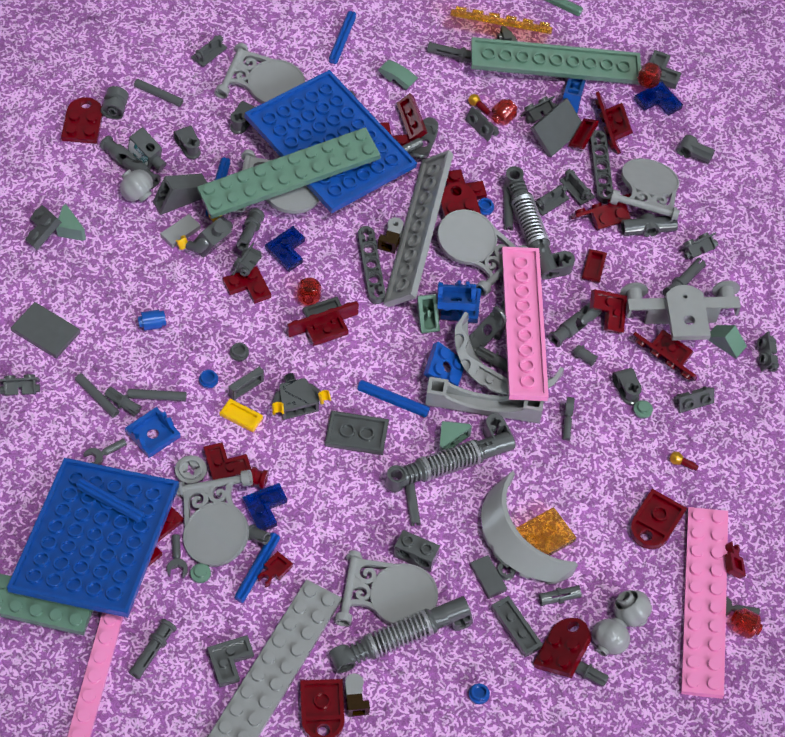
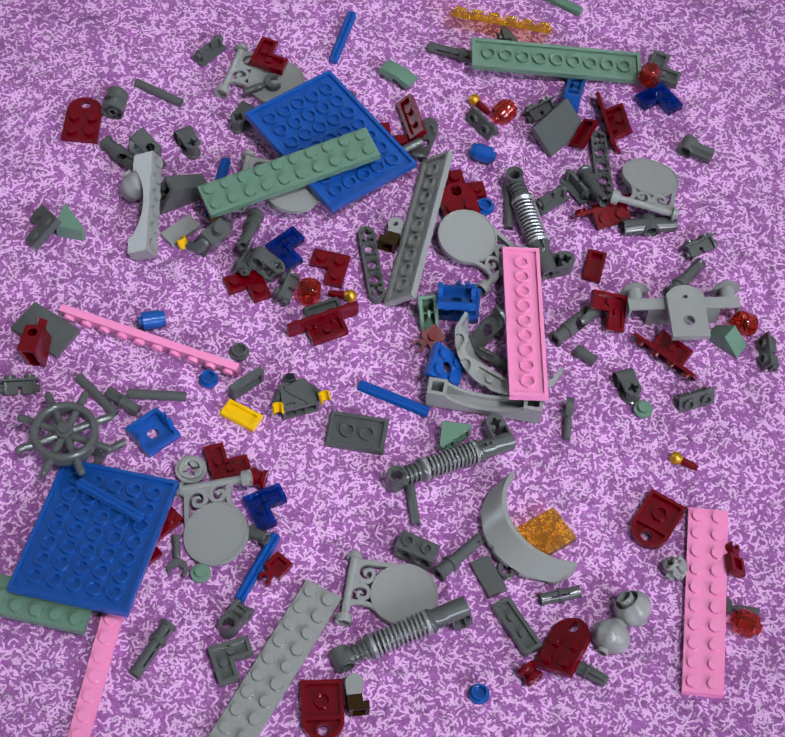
none -> dark grey piece [15,391,114,476]
none -> dark red torso [17,318,52,367]
none -> bright pink plate [59,304,241,377]
none -> light grey arch [127,151,163,261]
none -> dark grey piece [219,598,255,639]
none -> dark grey piece [242,73,281,95]
none -> dark grey piece [248,246,285,282]
none -> dark red plate [249,36,288,76]
none -> dark grey hinge [272,267,300,307]
none -> dark red plate [310,248,351,289]
none -> piece [328,289,357,302]
none -> dark red plate [411,323,446,353]
none -> dark grey pin [431,533,485,582]
none -> blue brick [469,143,497,165]
none -> dark red wheel [517,661,543,687]
none -> dark grey pin [577,165,610,207]
none -> light grey gear [662,555,688,581]
none -> clear red head [731,310,759,337]

